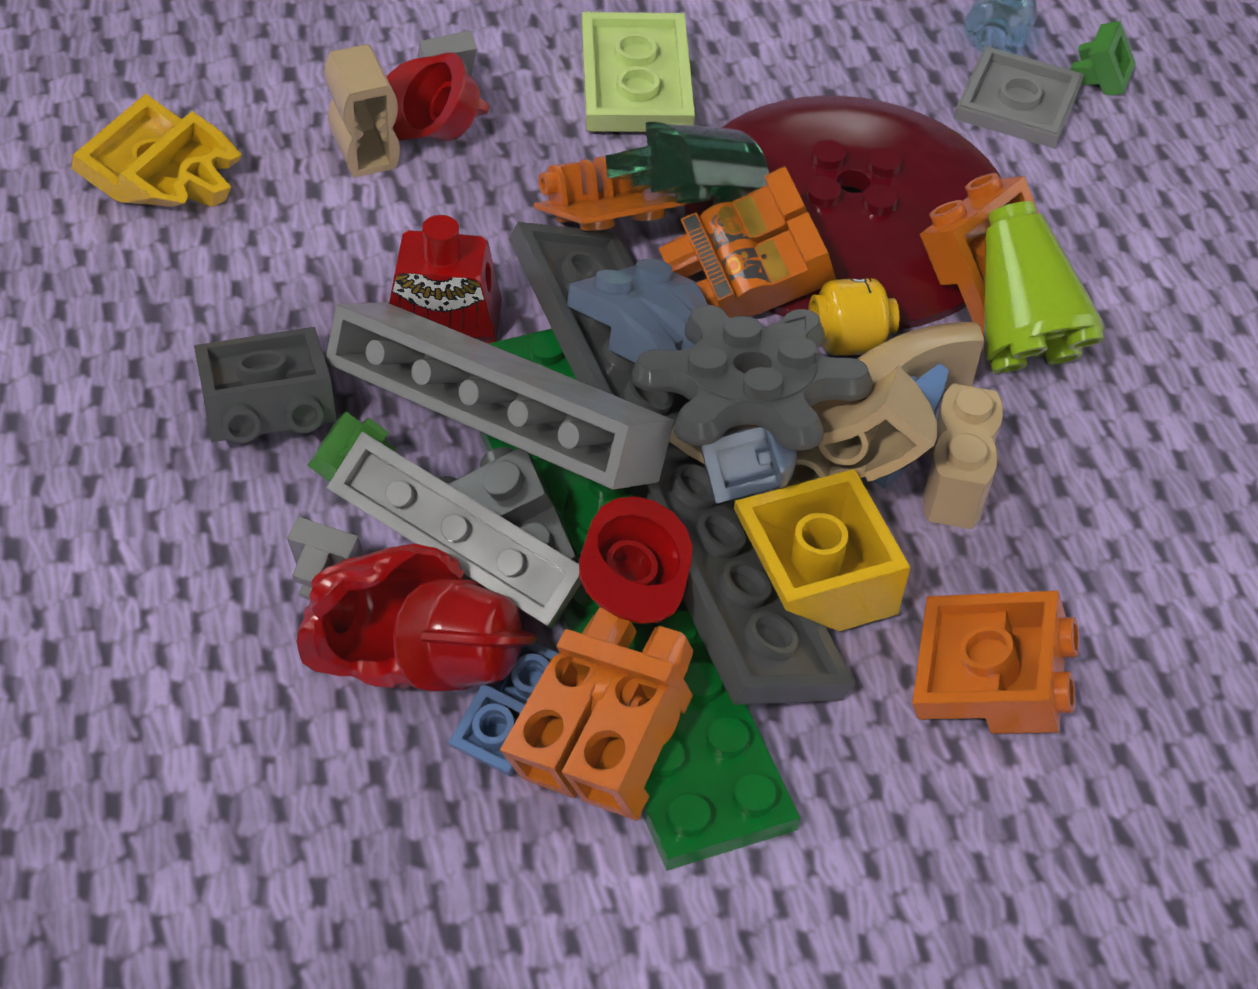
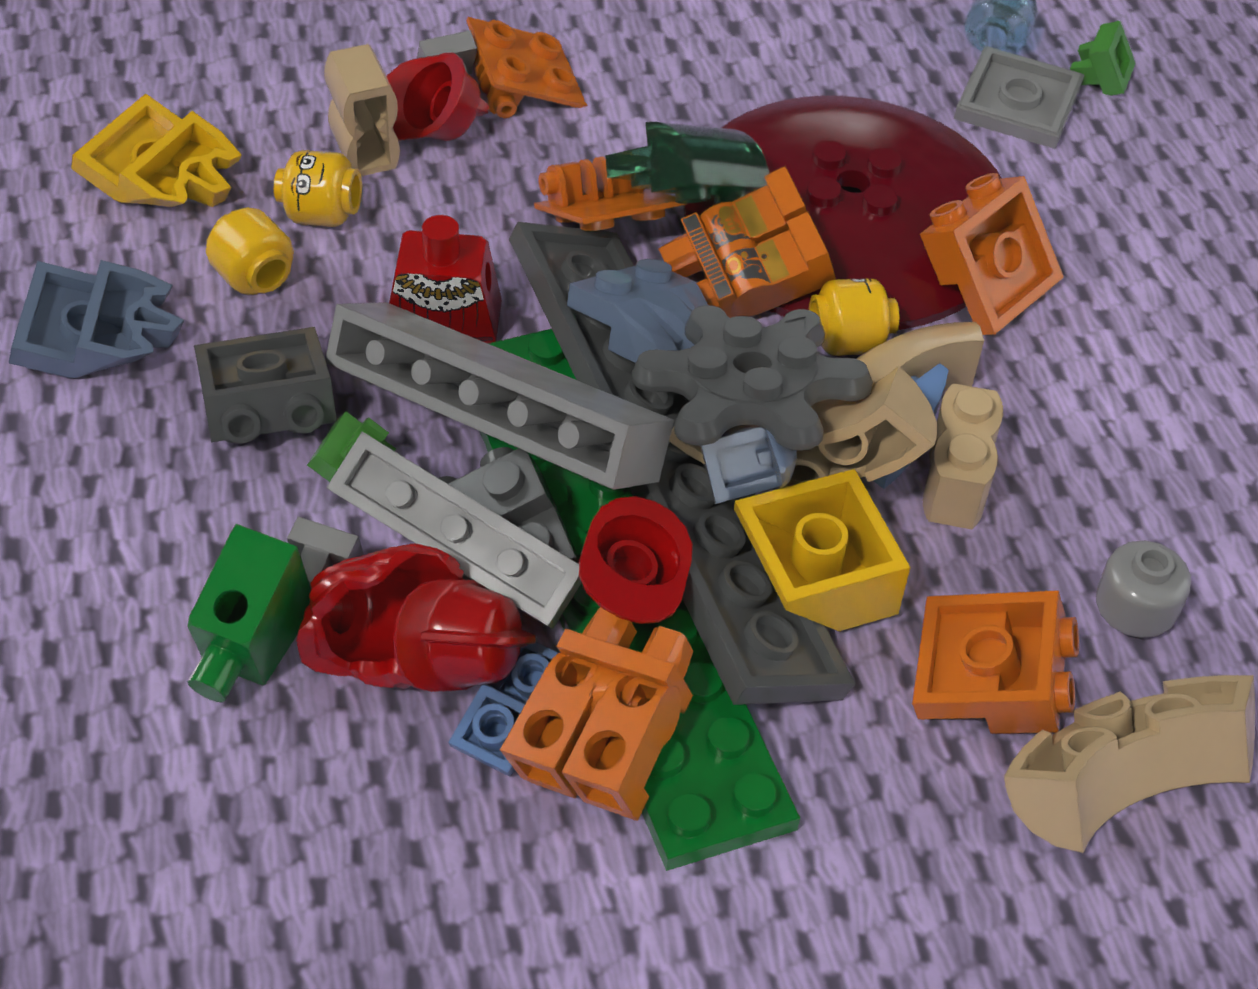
yellowish green plate [581,12,695,132] -> none
lime cone [983,201,1105,374] -> none
none -> sand blue plate [9,260,184,378]
none -> green torso [187,524,312,703]
none -> yellow head [205,207,294,295]
none -> yellow head [273,150,362,227]
none -> orange hinge [466,17,587,118]
none -> tan brick [1004,675,1255,853]
none -> light grey head [1096,540,1191,638]

